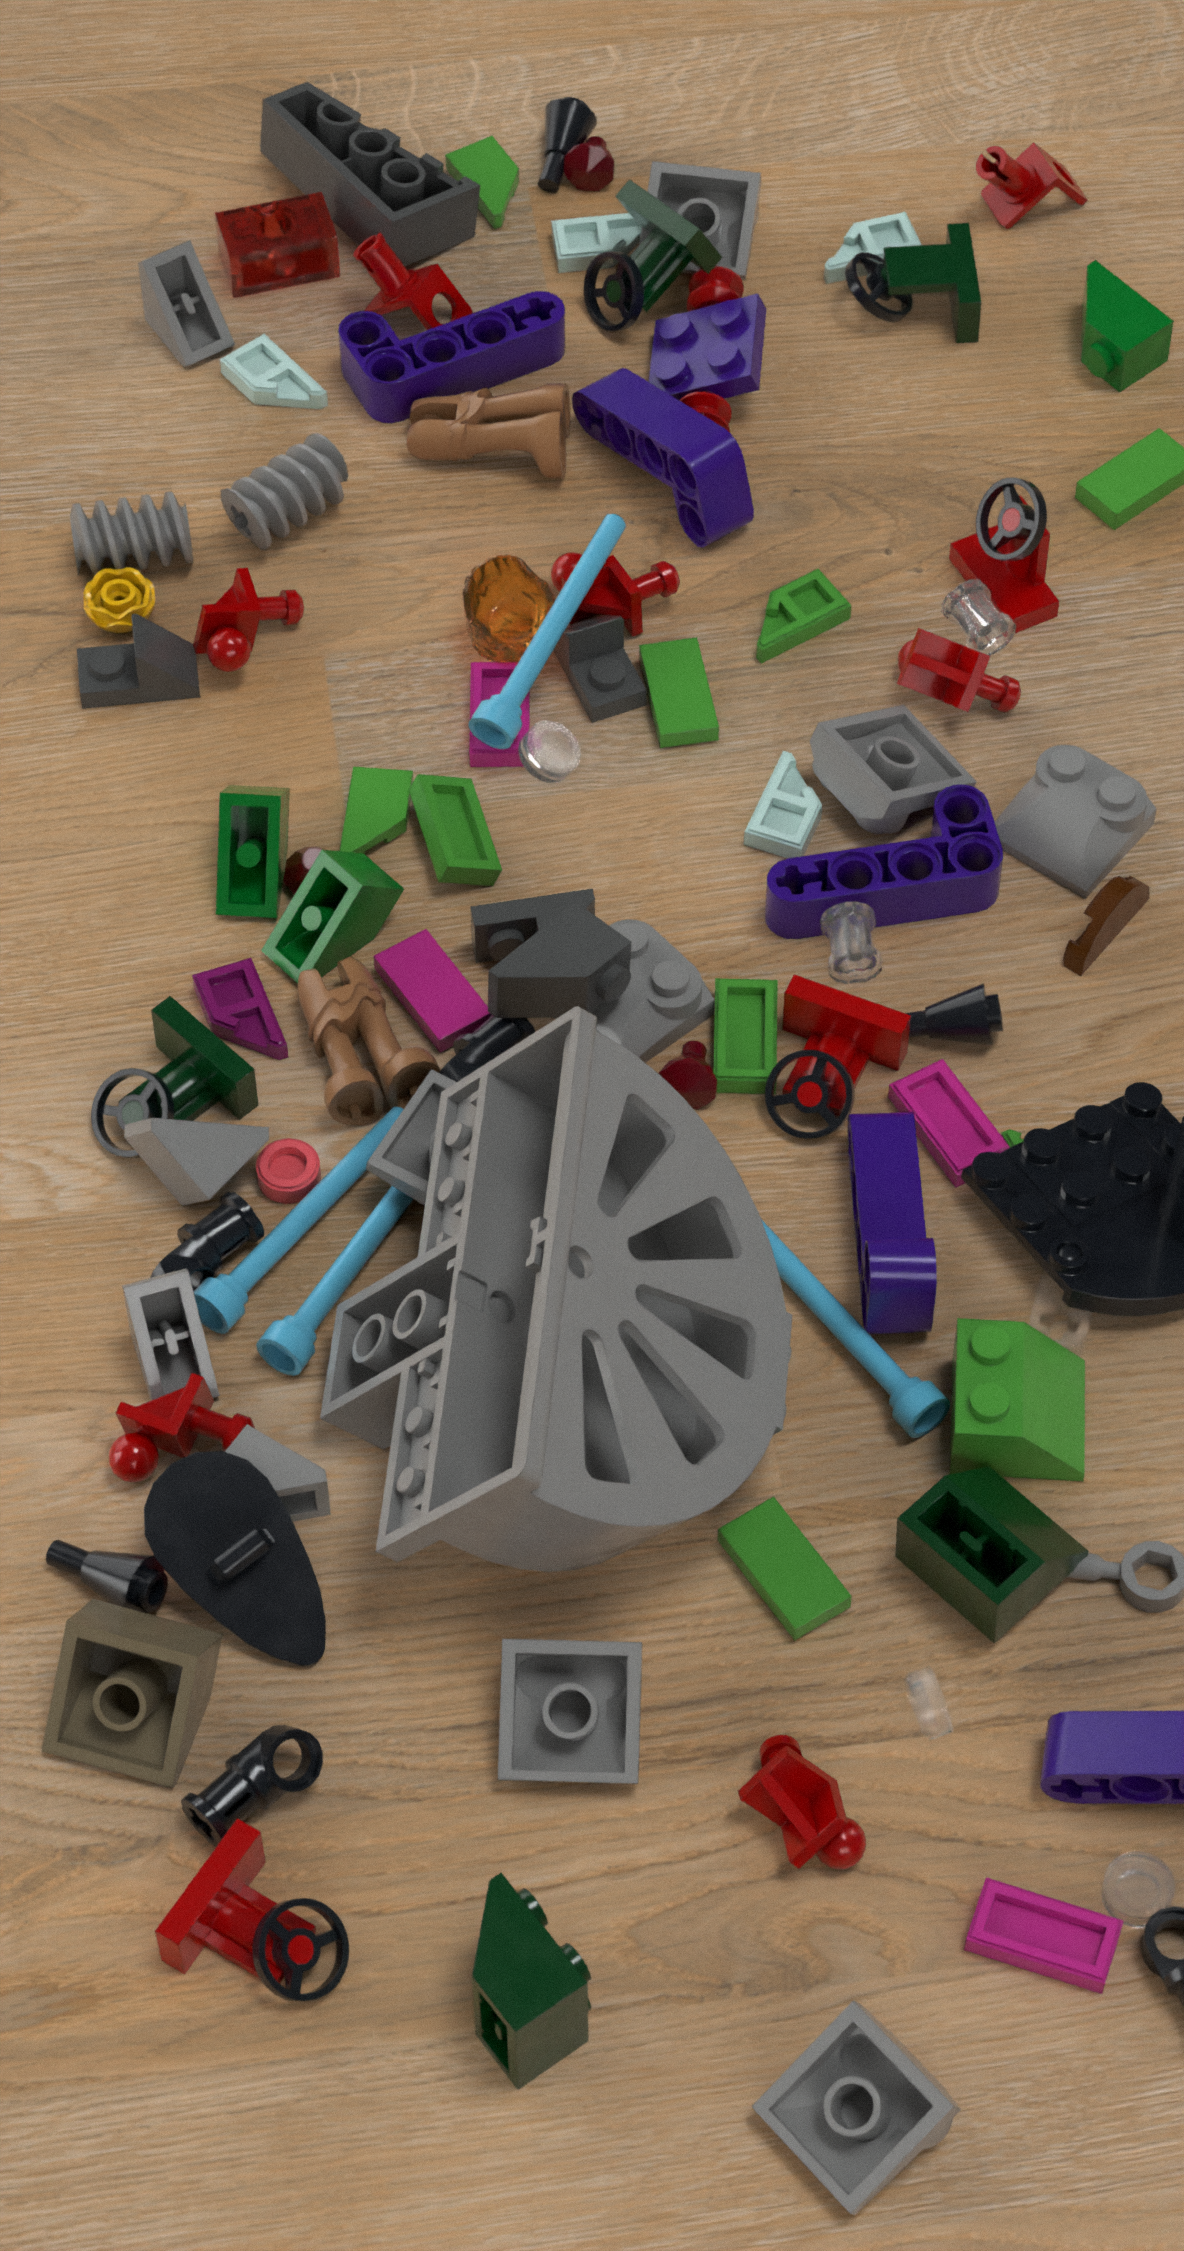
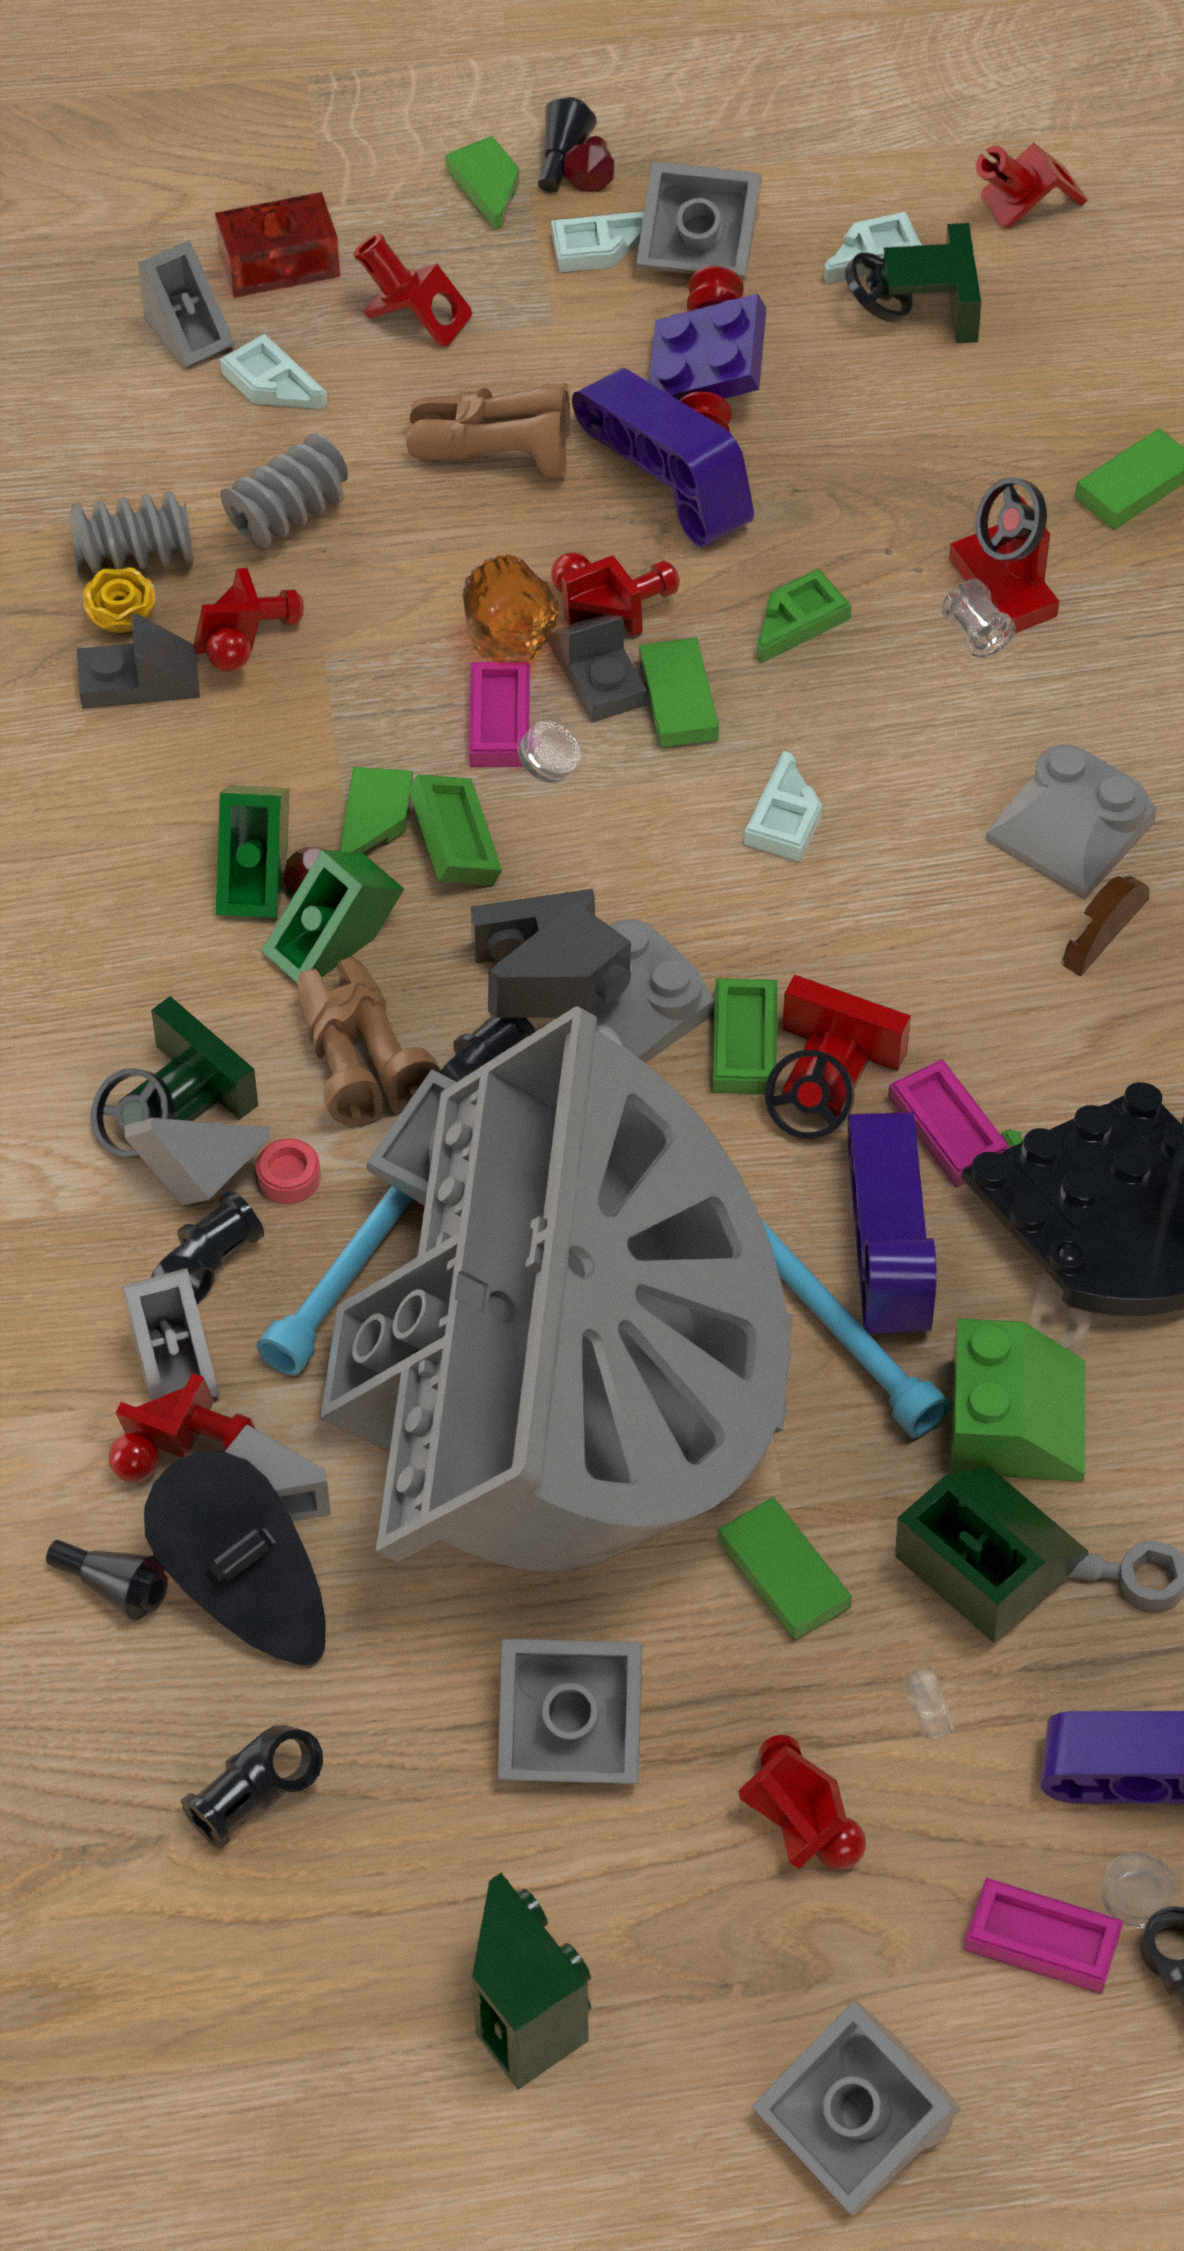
dark tan slope [42,1599,223,1788] -> none
red piece [155,1818,349,2001] -> none
magenta tile [192,958,289,1060] -> none
medium azure piece [193,1107,403,1334] -> none
dark grey wedge [260,82,480,266] -> none
dark purple beam [338,291,565,423] -> none
dark pink tile [373,929,490,1053] -> none
medium azure piece [469,514,626,749] -> none
dark green piece [584,179,723,331] -> none
dark red rock [659,1041,717,1110] -> none
dark purple beam [765,785,1003,939] -> none
light grey slope [810,705,977,834] -> none
clear bush [820,902,882,984] -> none
red piece [896,628,1021,713] -> none
black cone [905,983,1003,1045] -> none
green slope [1081,260,1174,392] -> none

